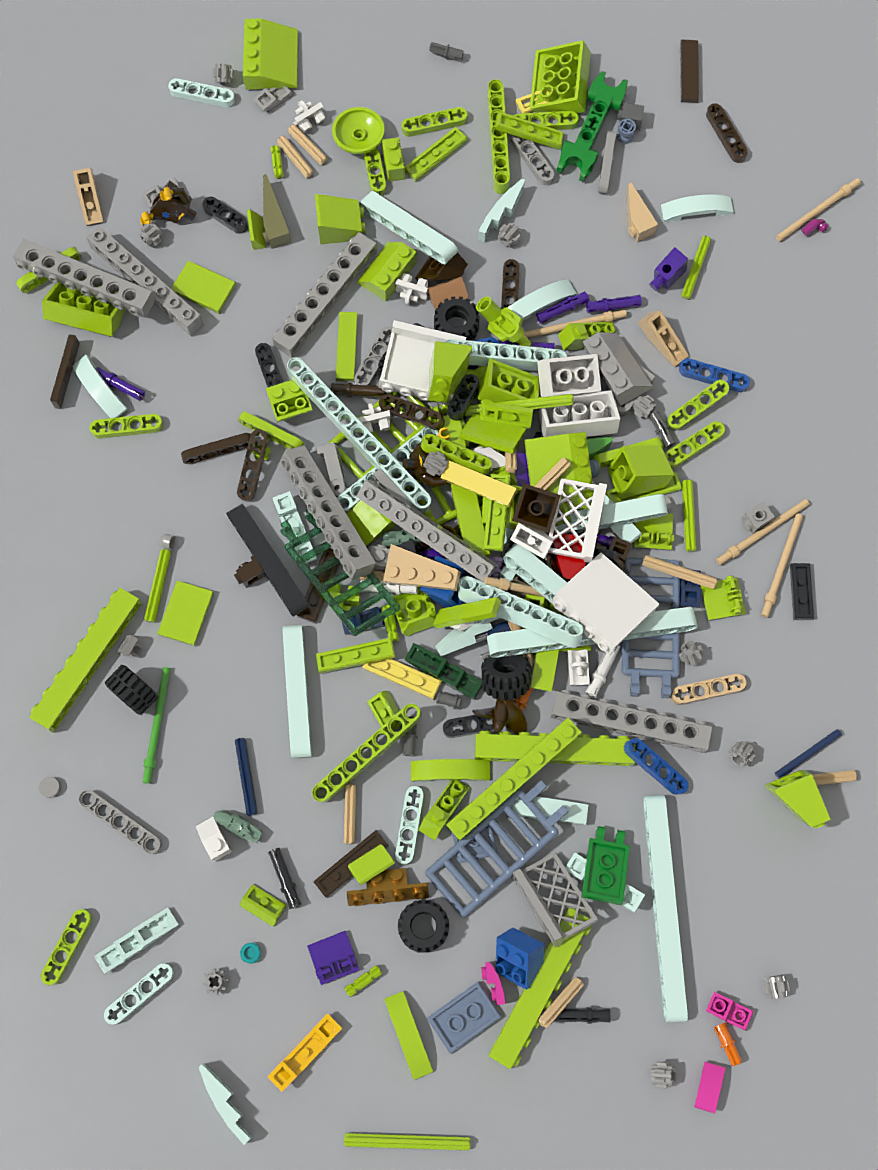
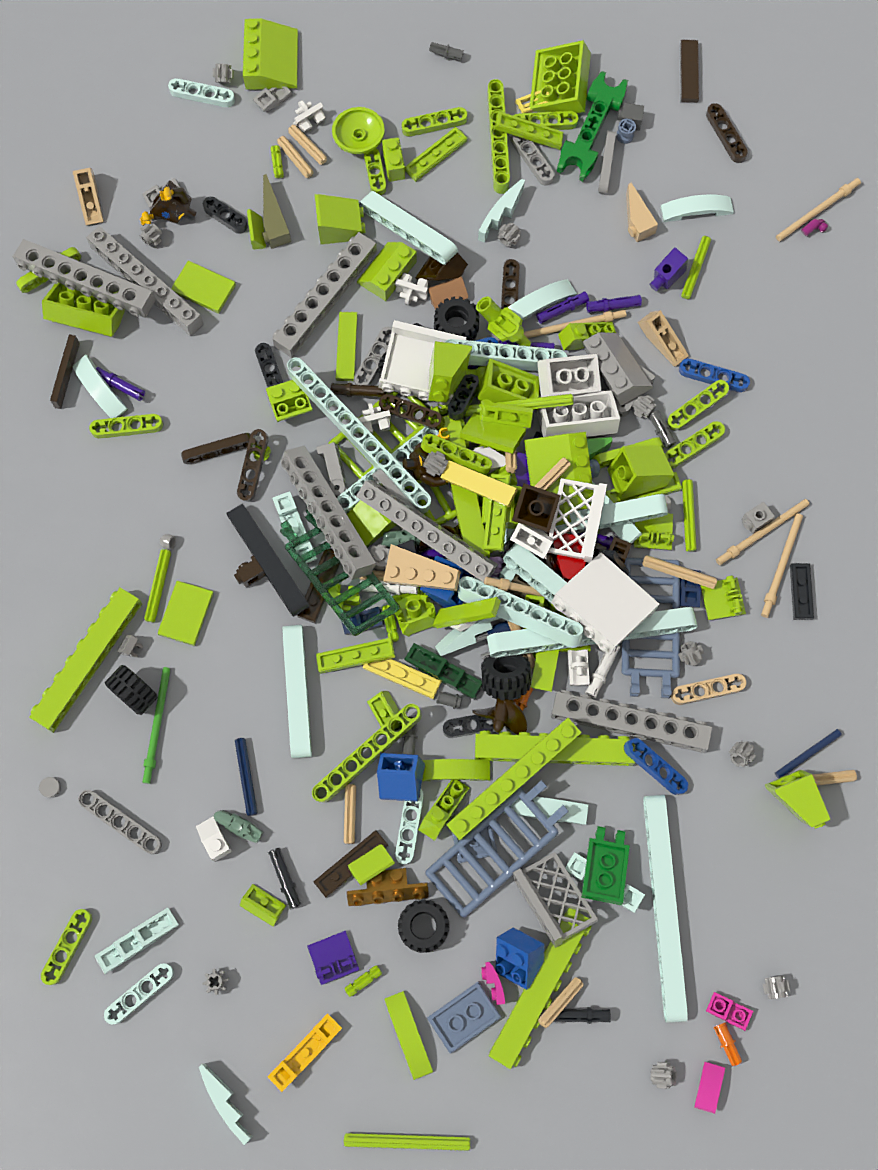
lime beam [238,411,305,449] -> none
teal tile [240,943,261,964] -> none
none -> blue slope [377,753,425,802]

